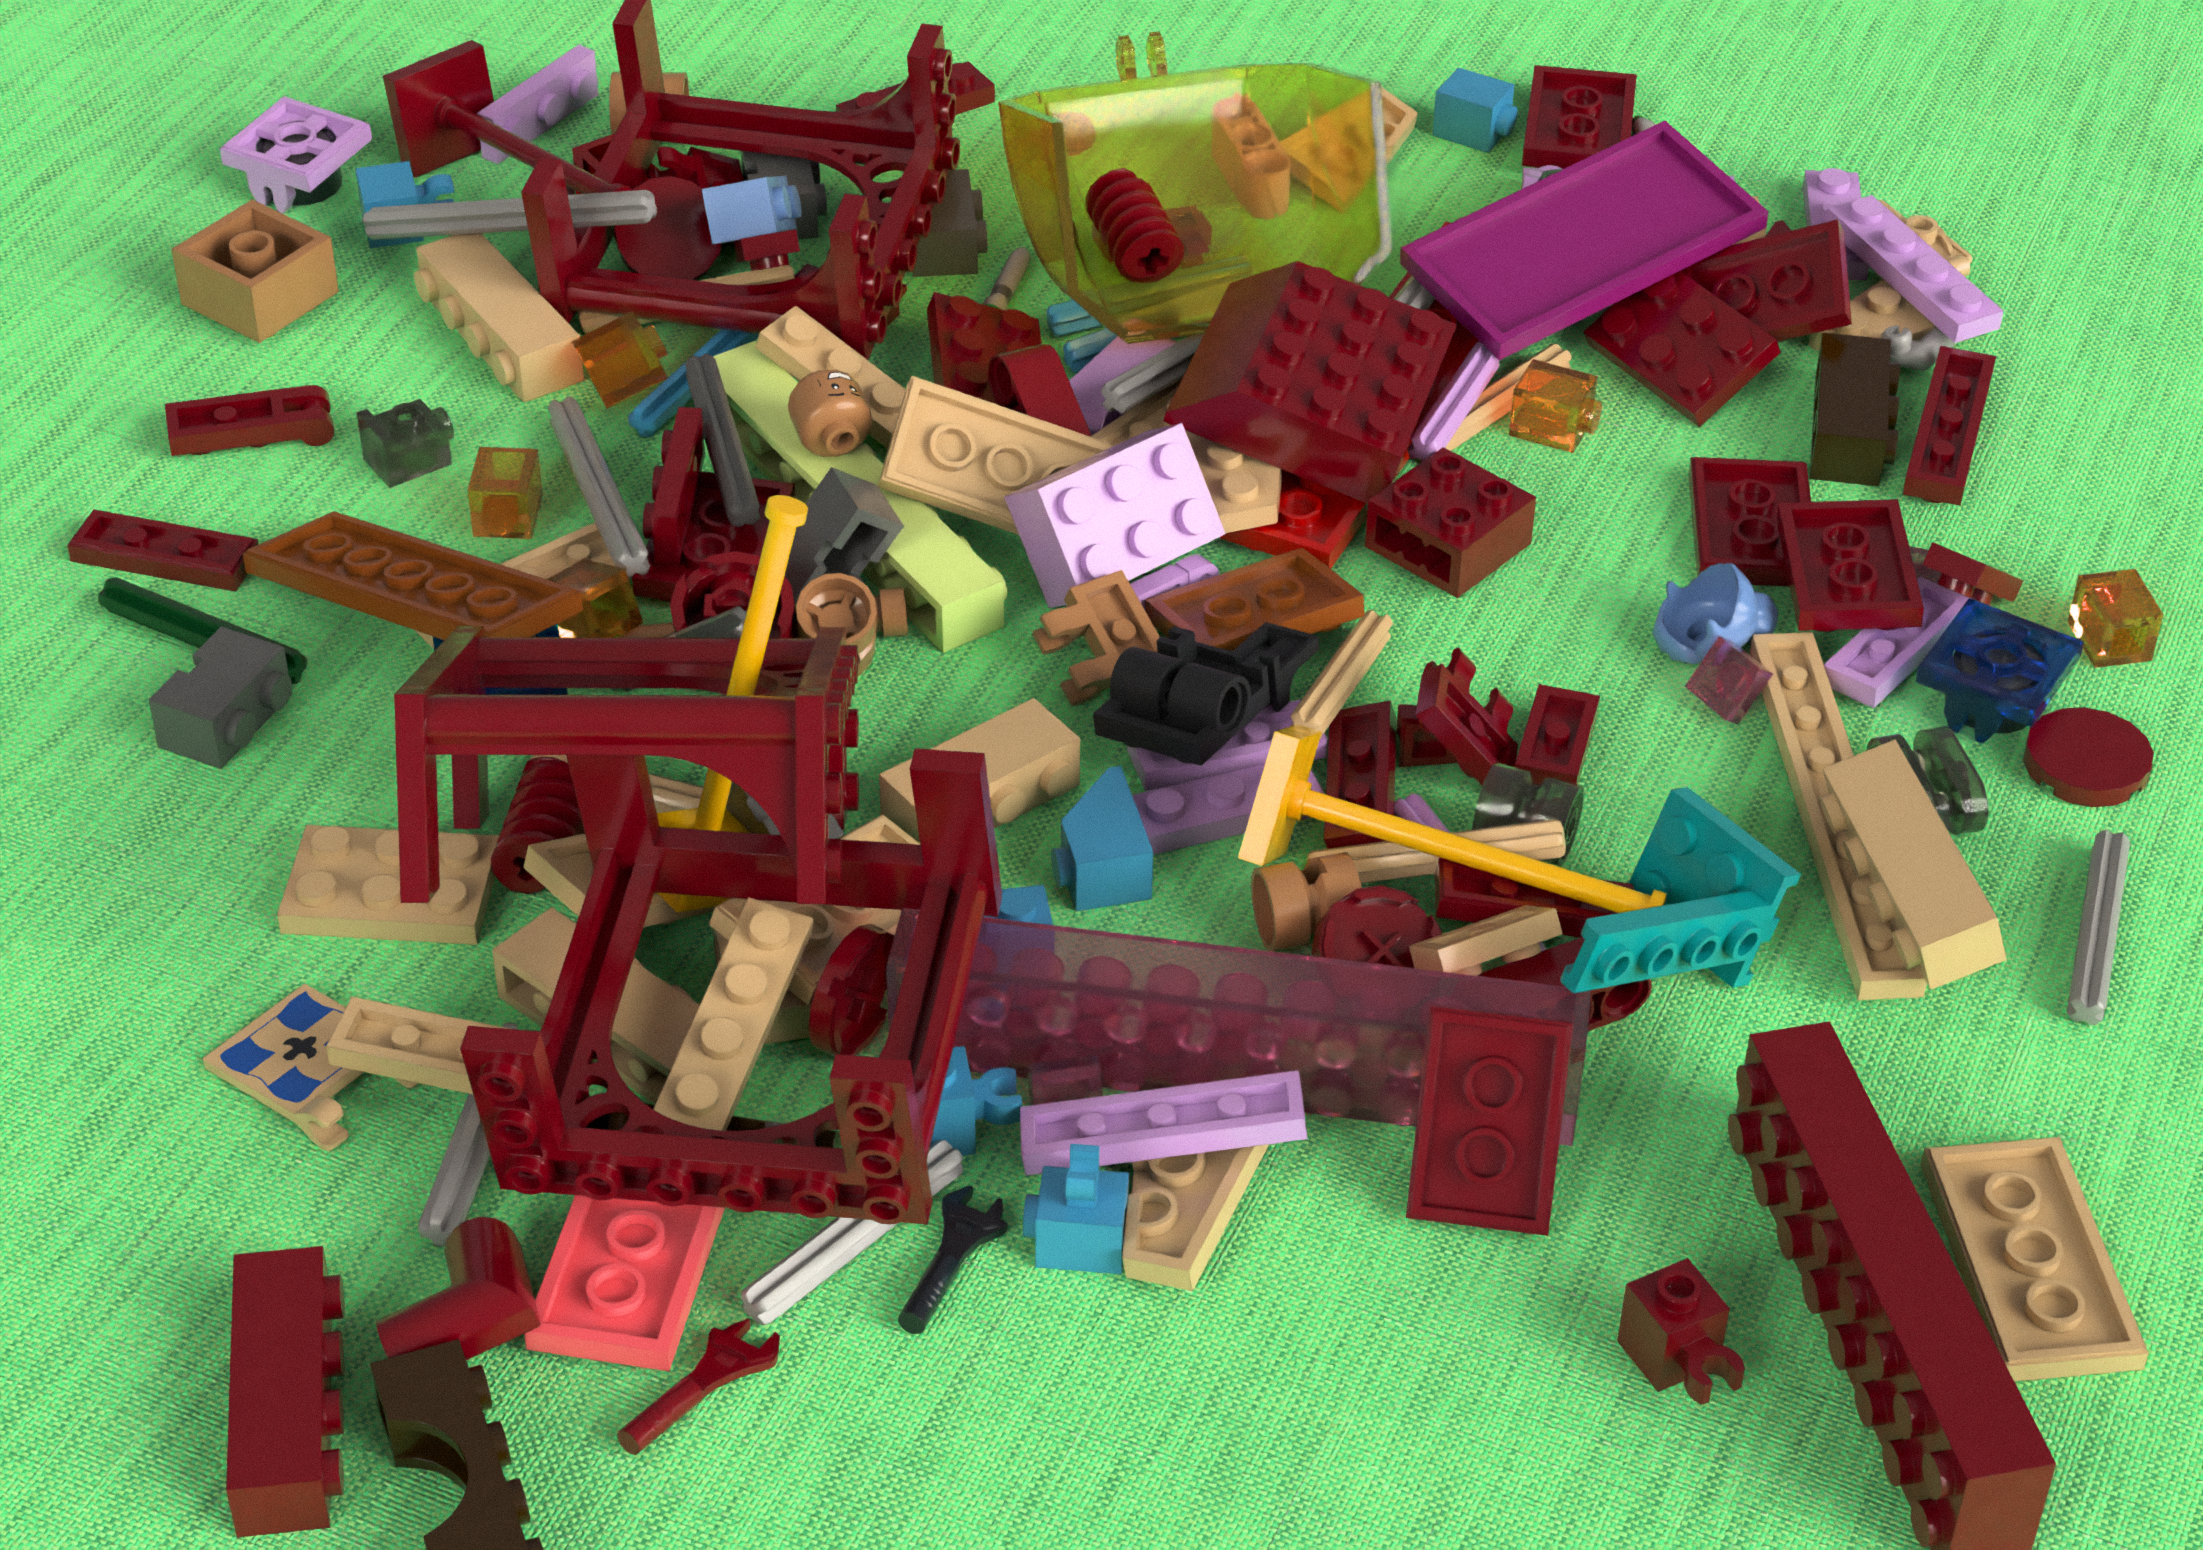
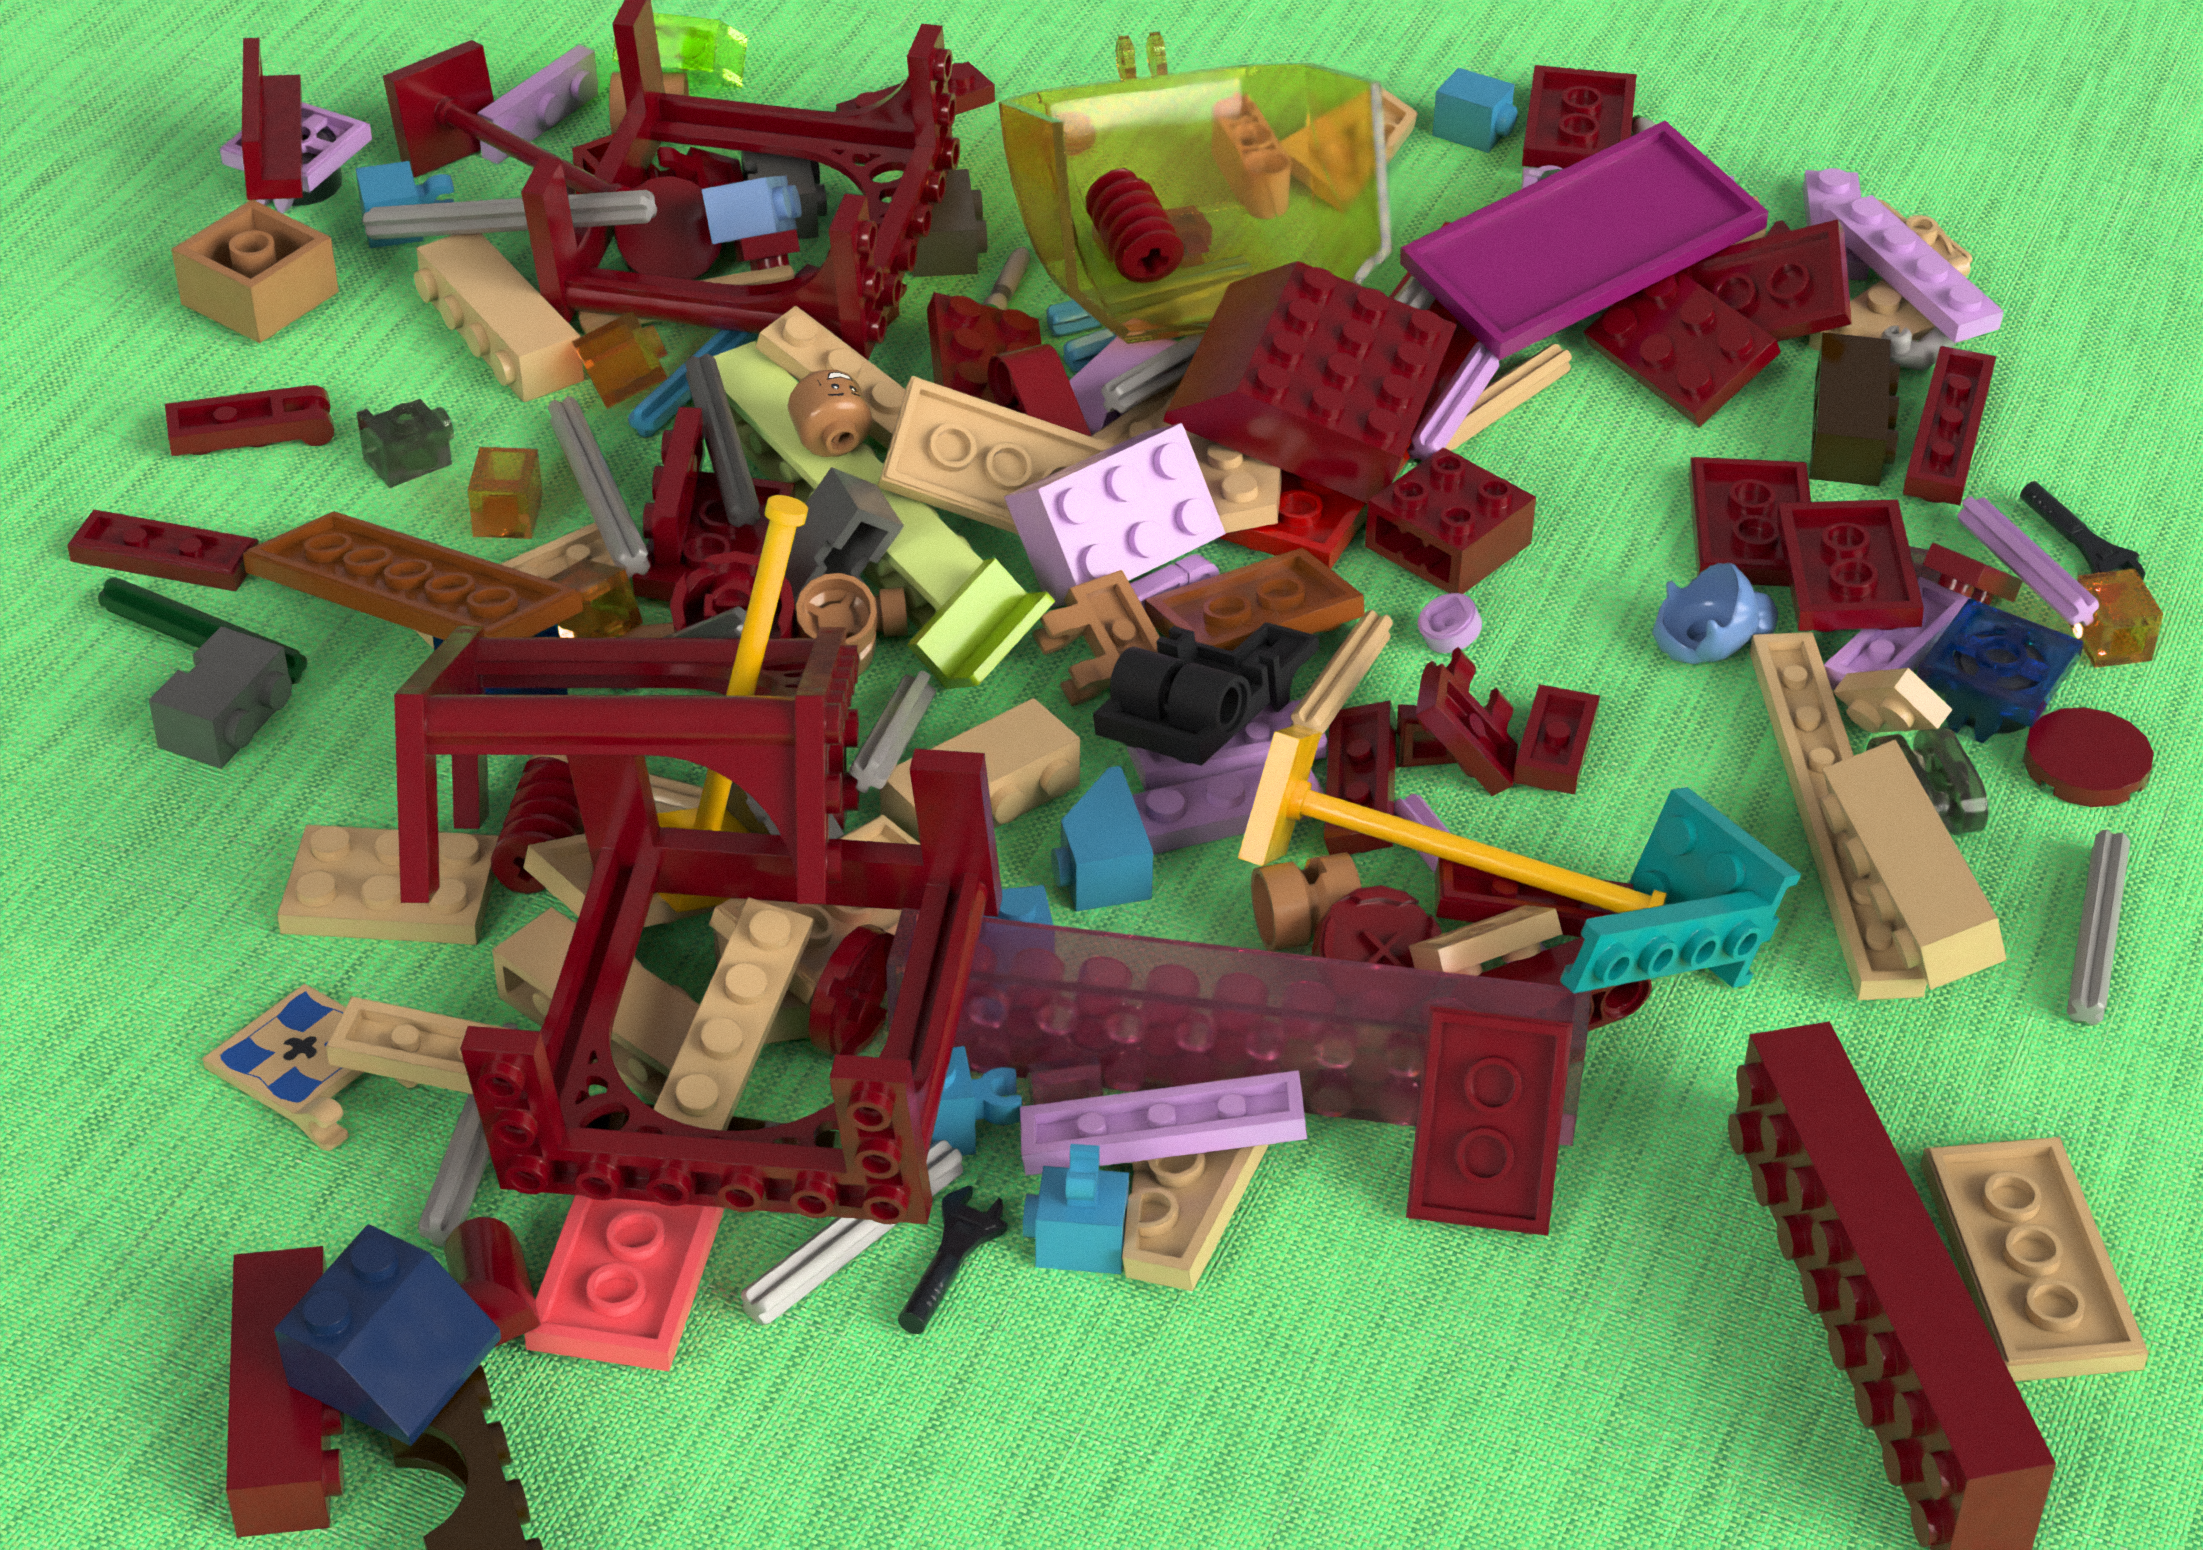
dark red piece [617,1318,780,1455] -> none
tan axle [1307,819,1566,884] -> none
clear smoke wheel [1472,762,1585,867] -> none
clear orange brick [1509,359,1602,453] -> none
dark red brick [1617,1258,1745,1405] -> none
clear pink plate [1685,636,1773,725] -> none
none -> dark red fence [241,38,303,200]
none -> dark blue slope [274,1224,502,1446]
none -> clear neon green brick [612,9,748,88]
none -> light grey axle [849,671,936,793]
none -> lime panel [907,558,1055,689]
none -> lavender tile [1418,593,1482,653]
none -> tan plate [1833,668,1952,733]
none -> lavender axle [1958,496,2099,626]
none -> black piece [2020,481,2146,592]

